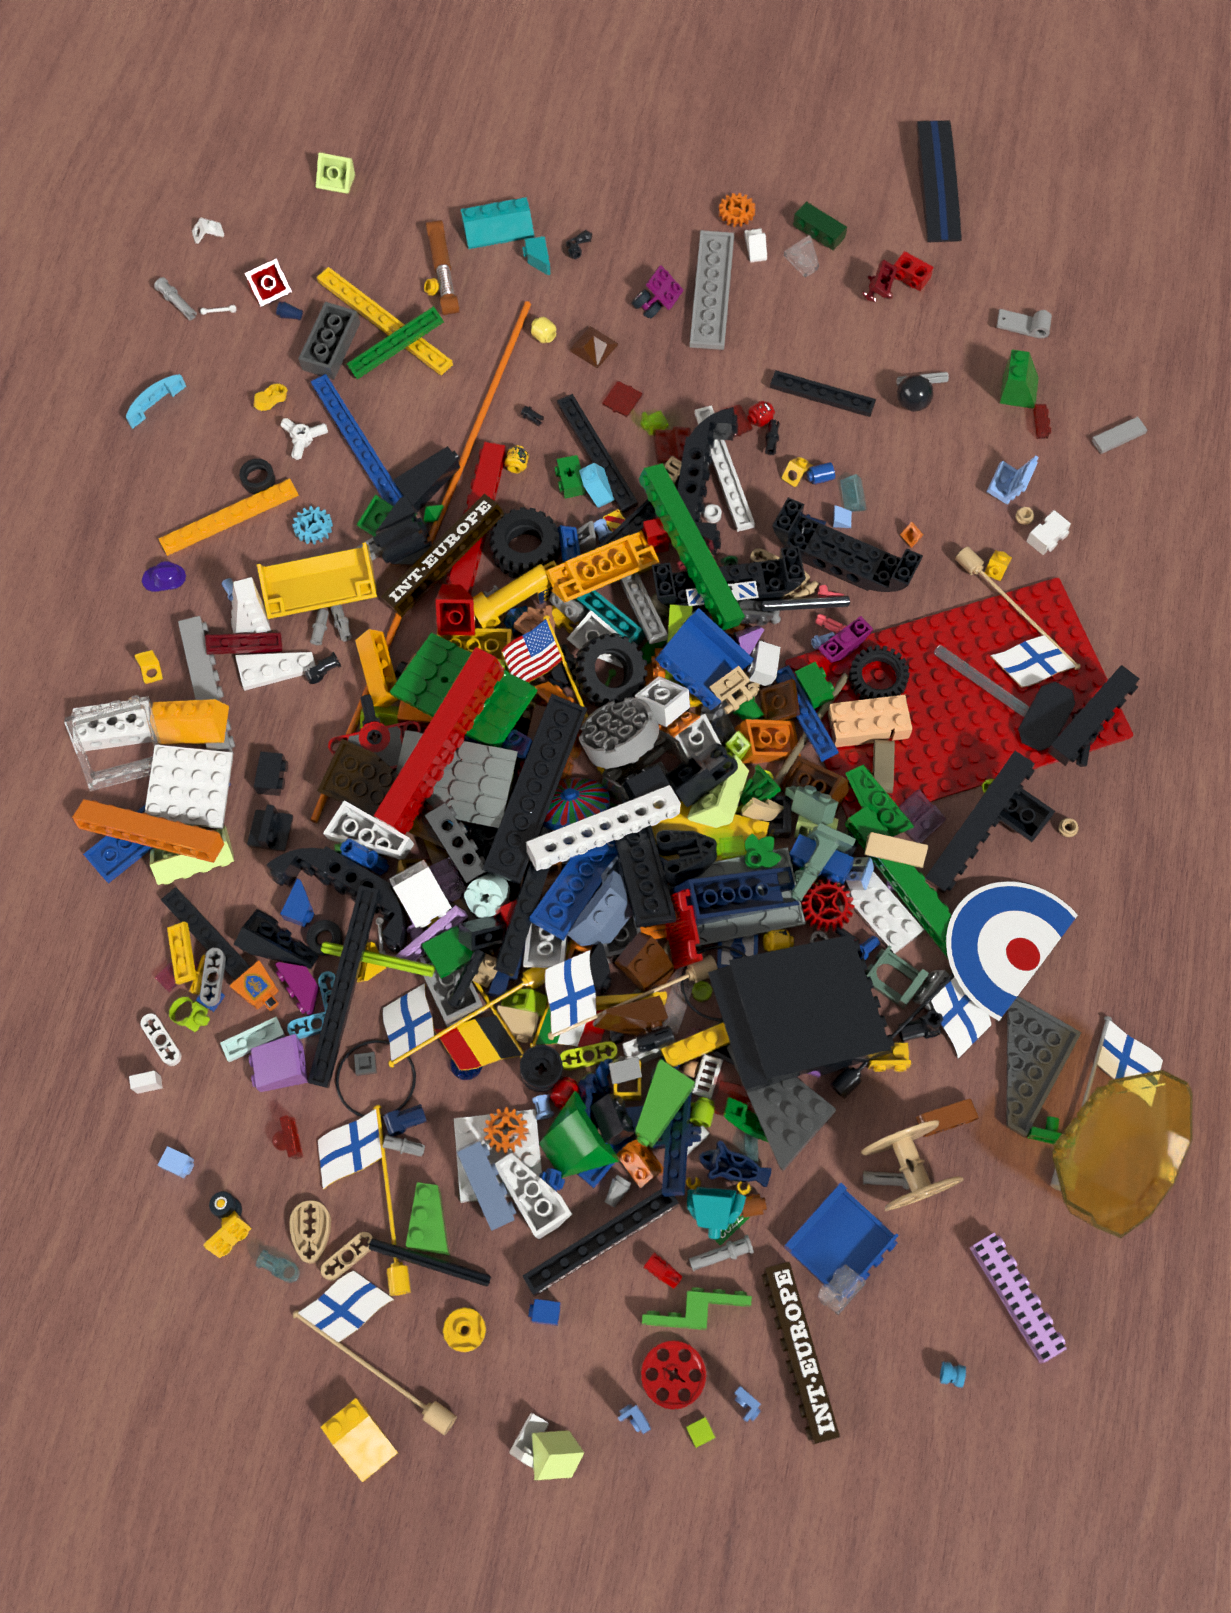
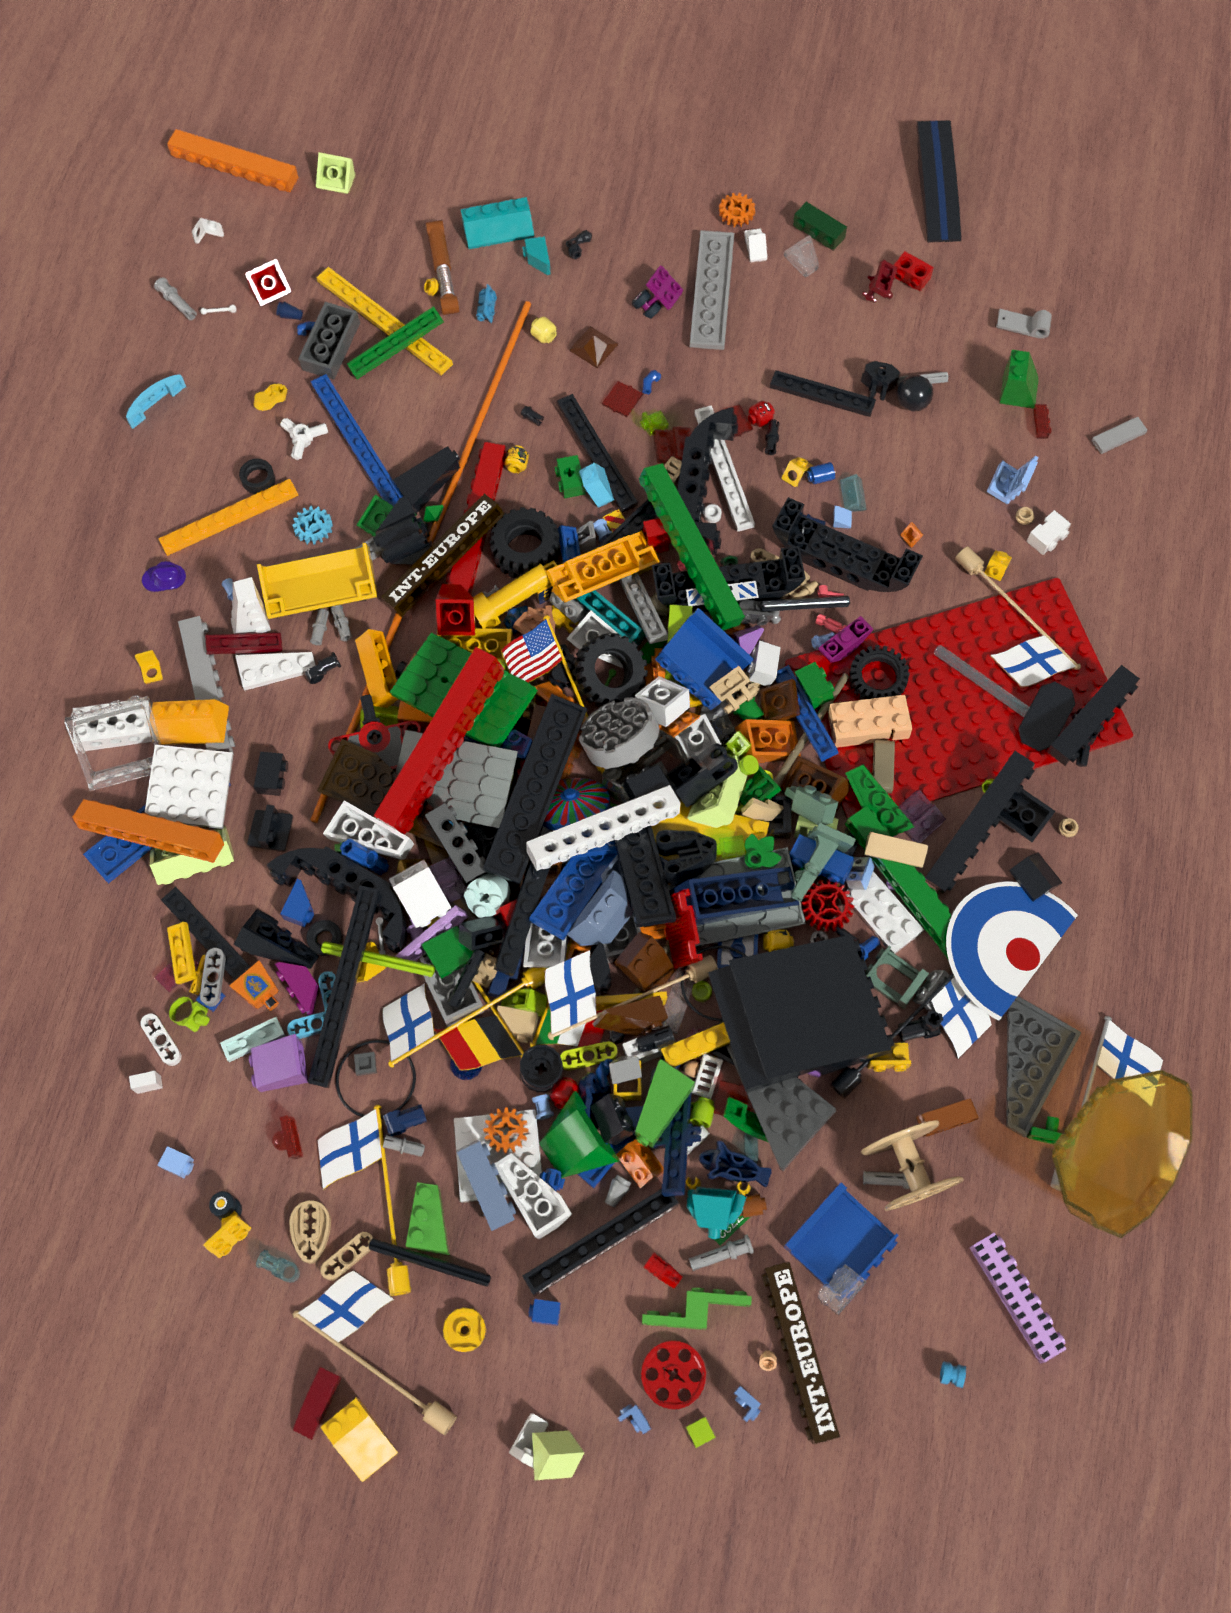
none -> orange brick [167,129,298,192]
none -> dark red slope [293,1367,342,1440]
none -> blue arm [297,321,315,336]
none -> dark azure hinge [476,284,497,323]
none -> blue arm [643,370,661,394]
none -> lime tile [739,755,759,775]
none -> light nougat hinge [759,1351,777,1371]
none -> black hinge [861,361,900,401]
none -> black slope [1009,852,1062,902]

